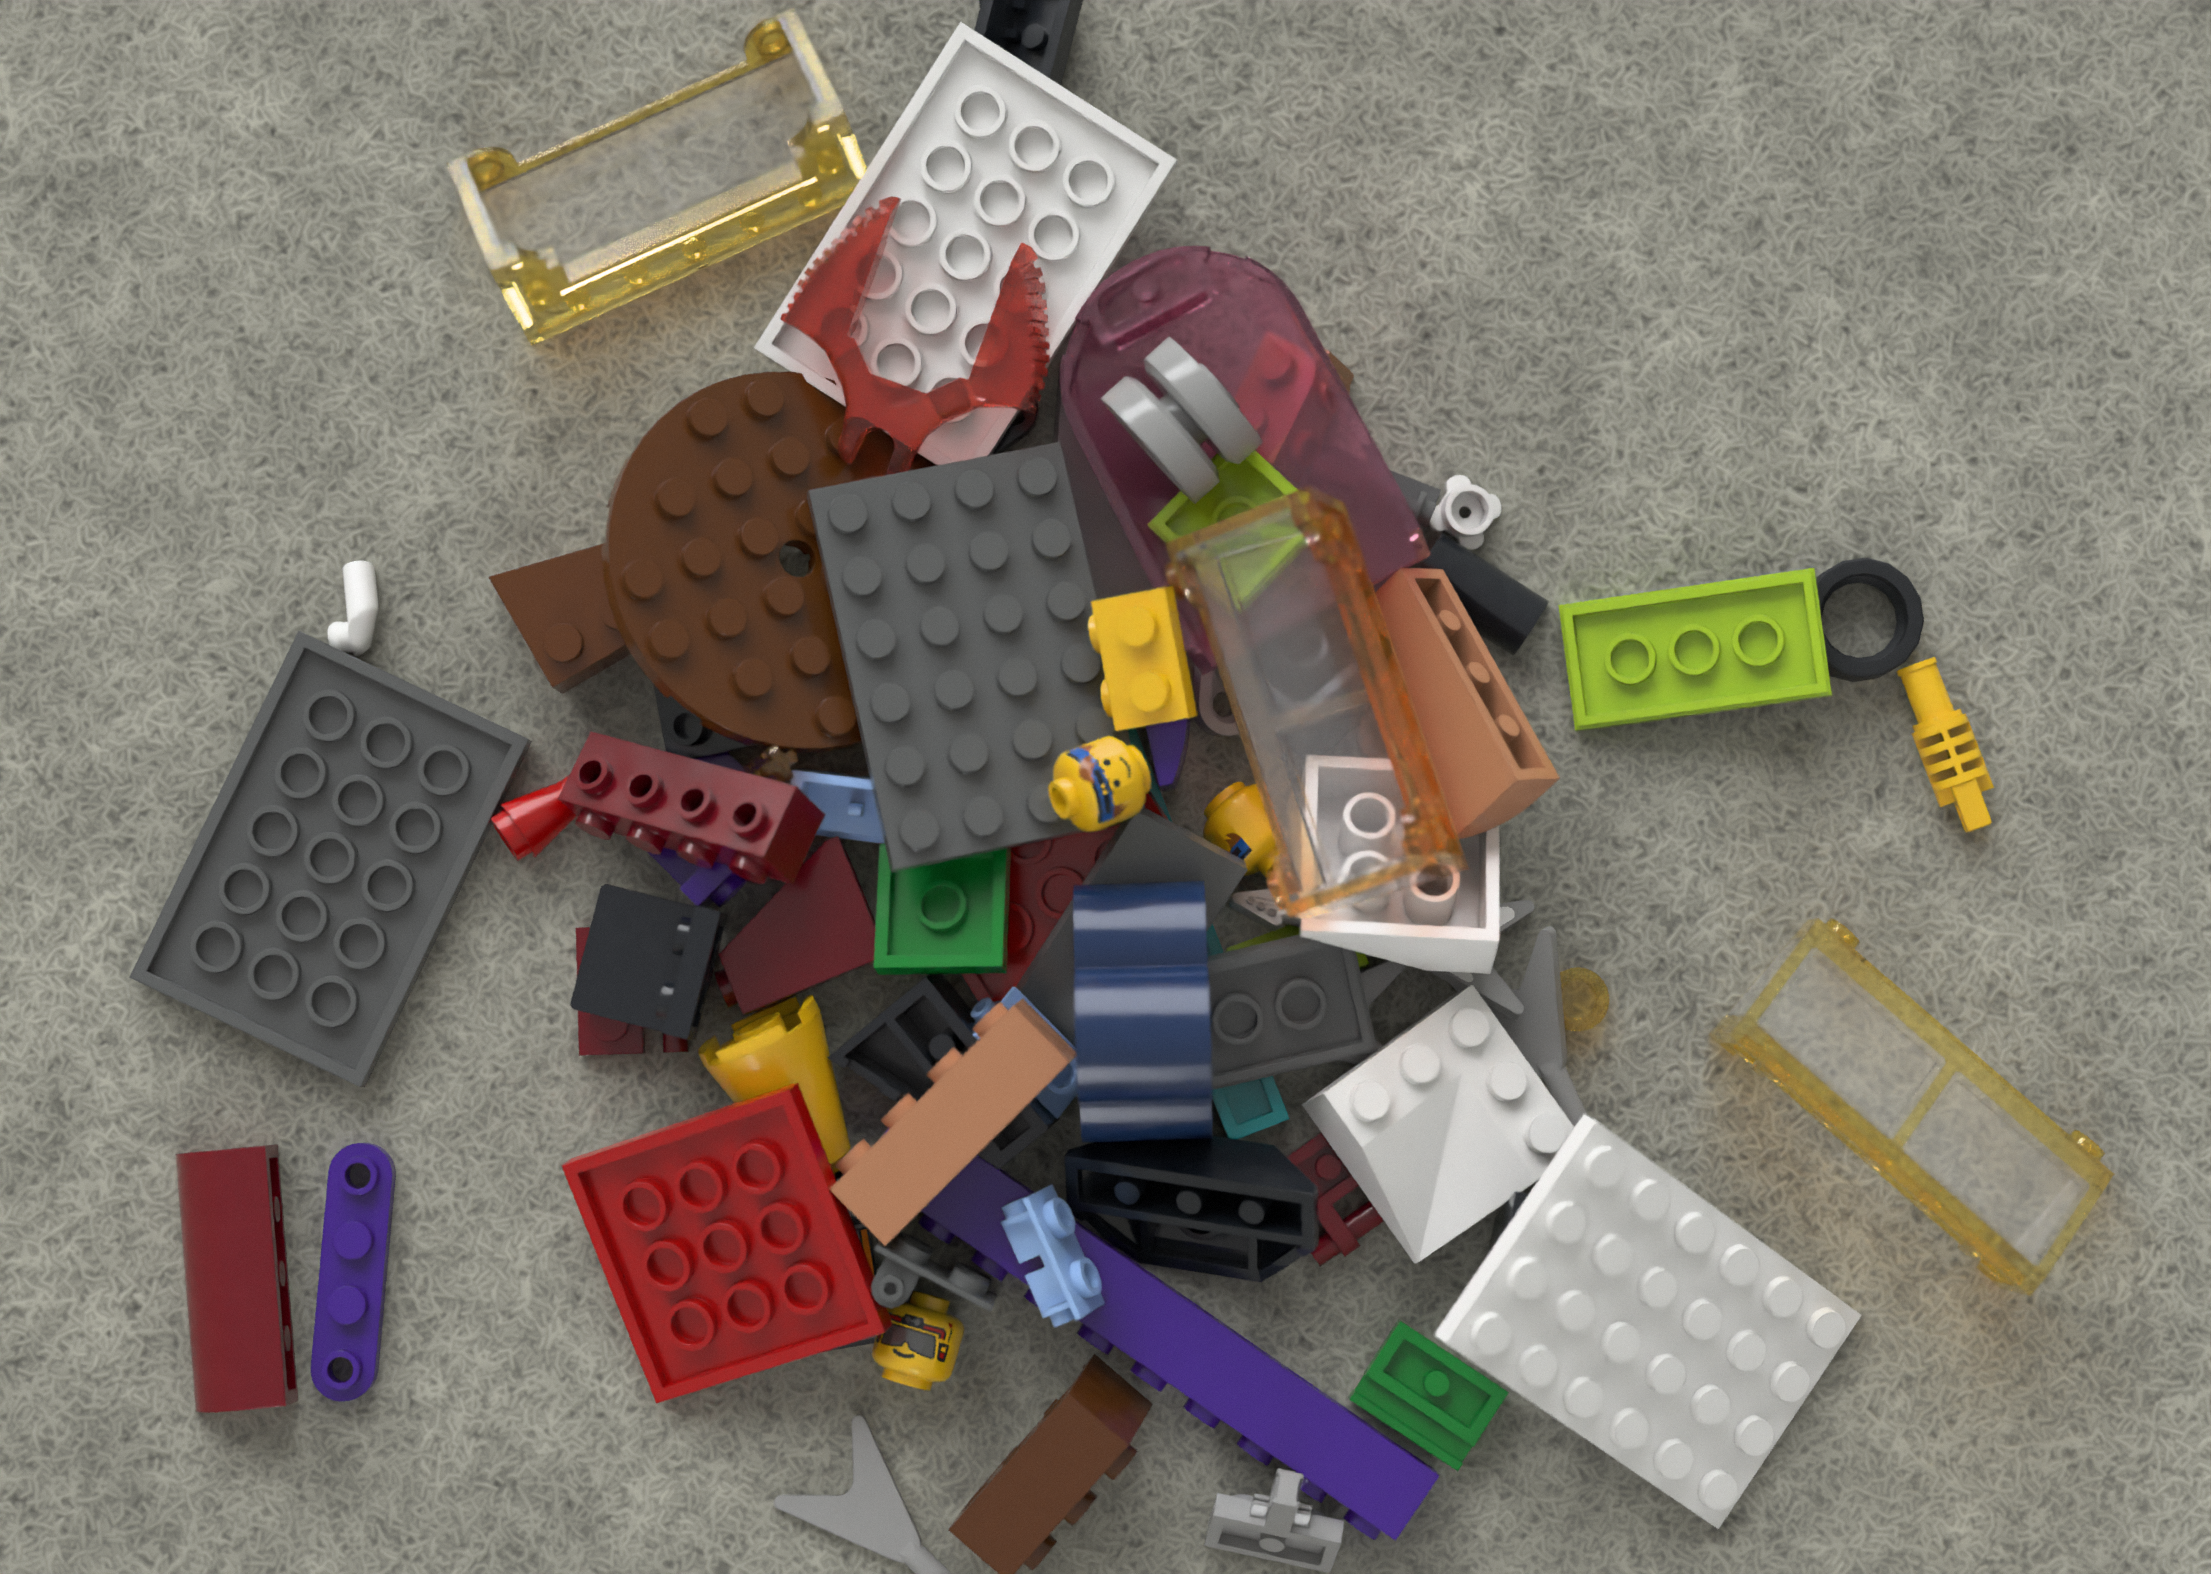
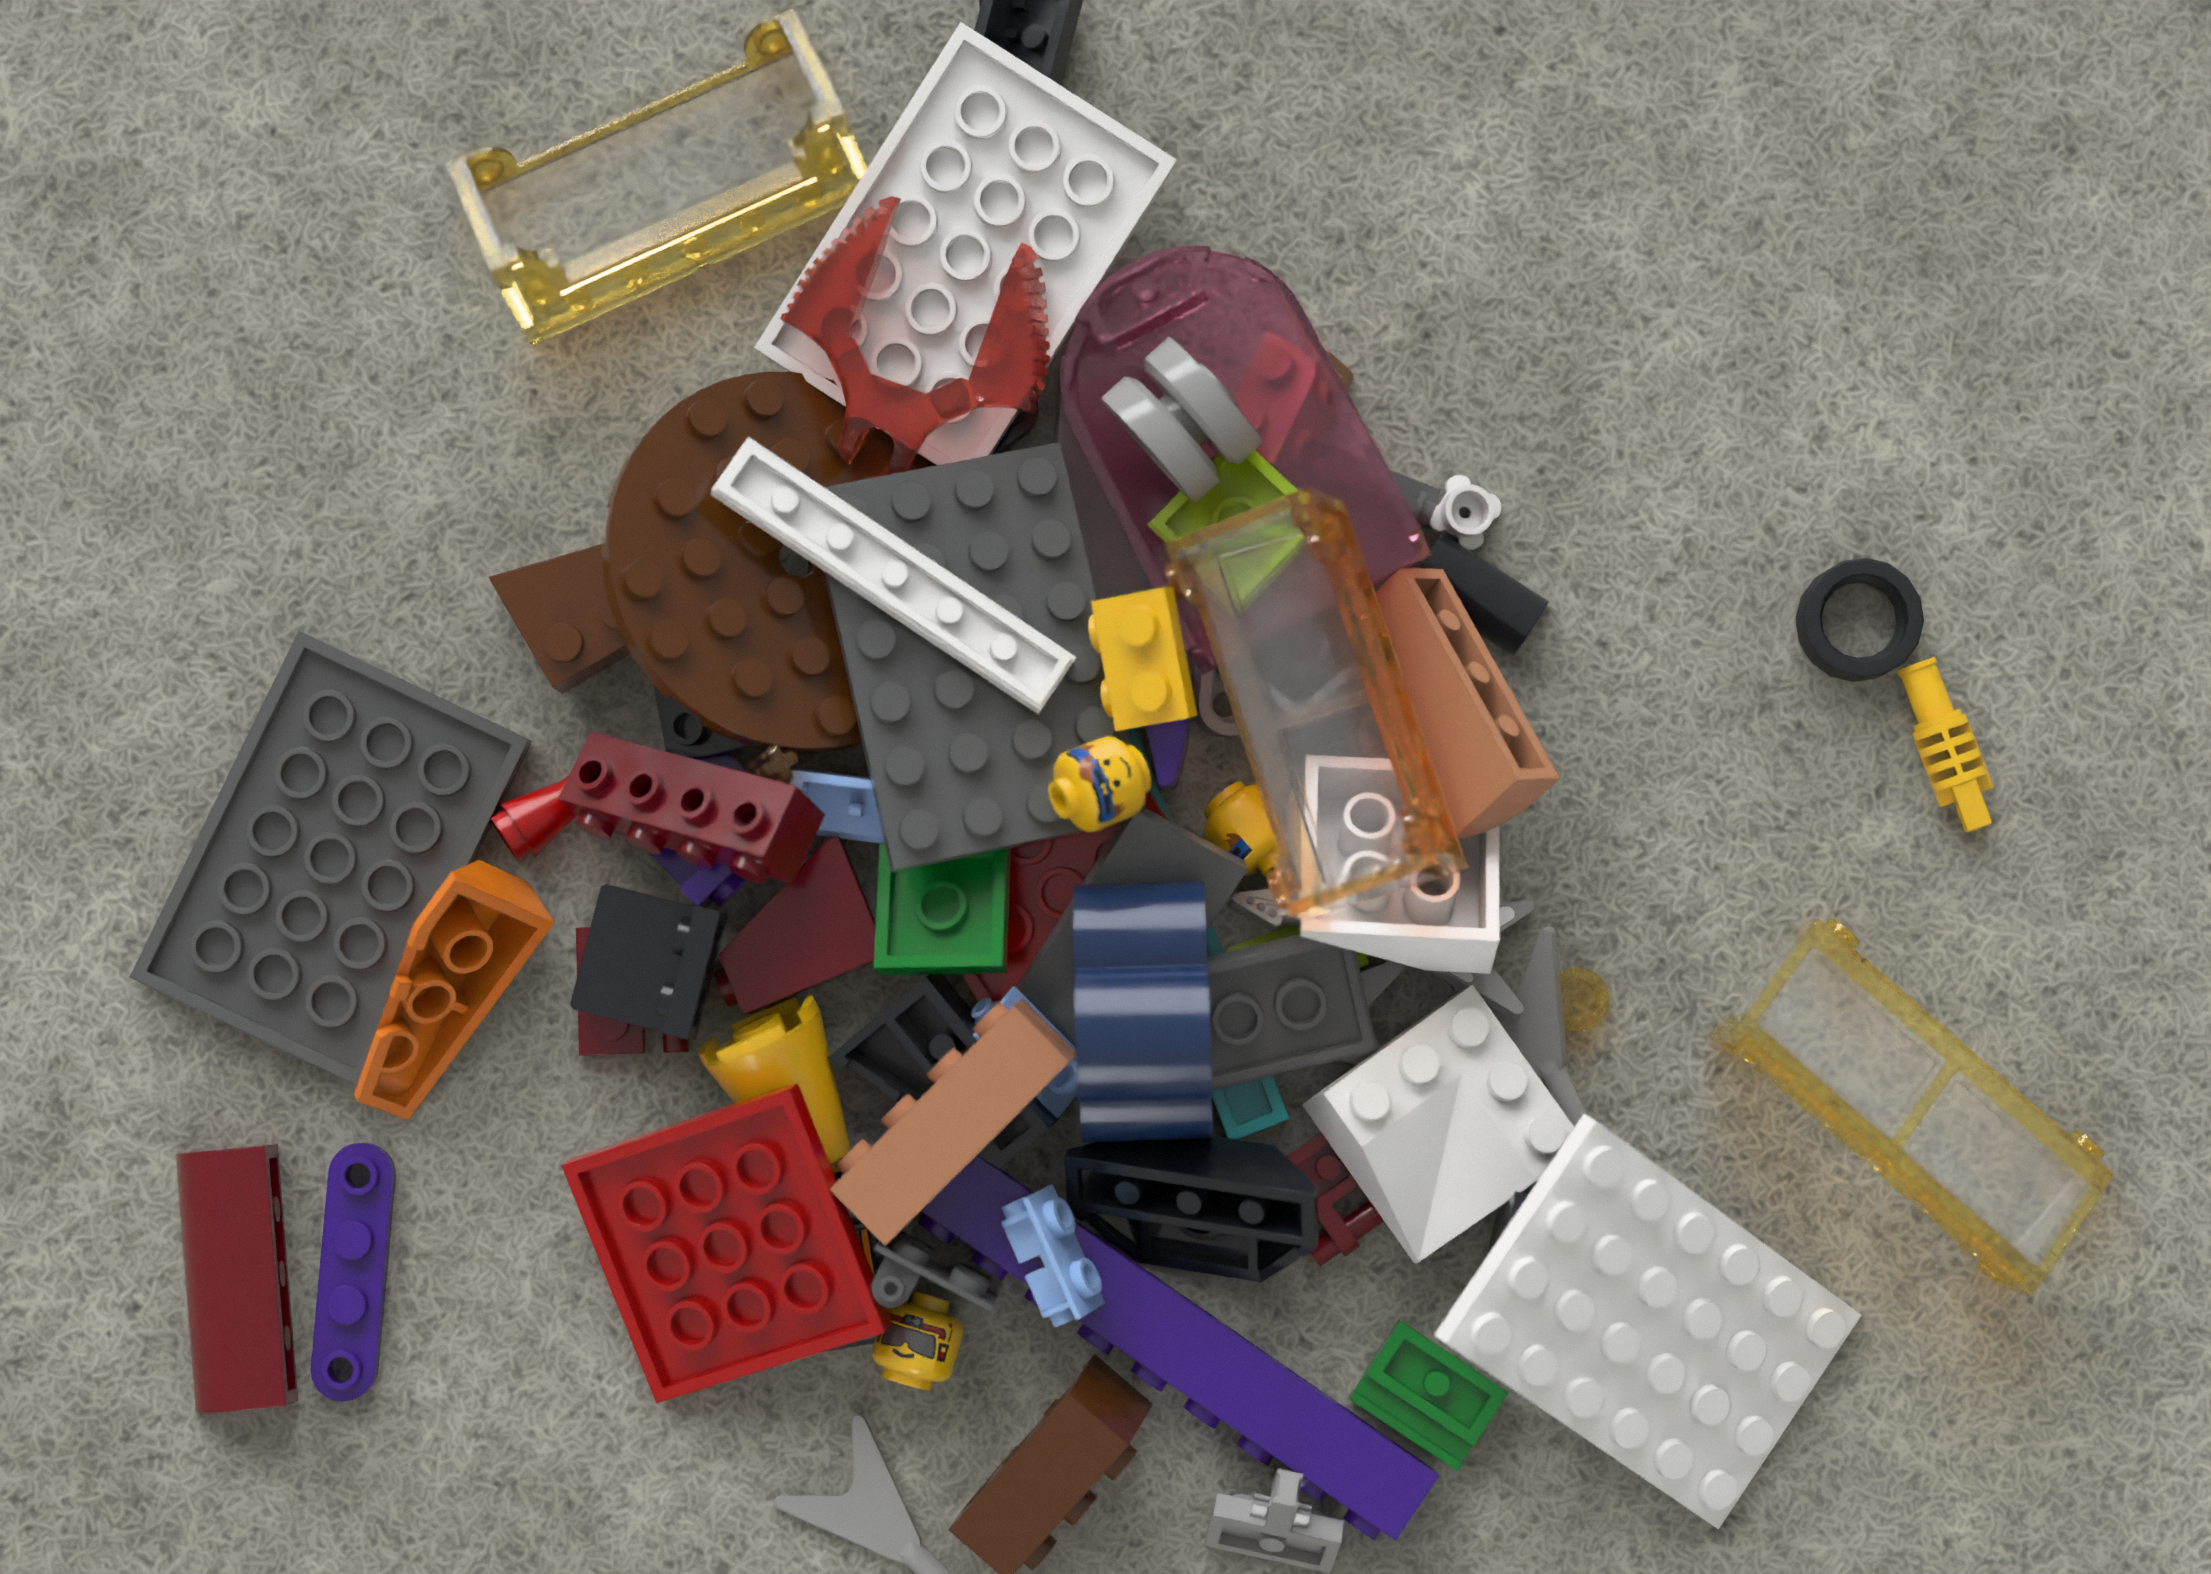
white arm [328,561,379,657] -> none
lime tile [1558,568,1832,731] -> none
none -> orange wedge [354,860,555,1120]
none -> white tile [711,437,1076,714]

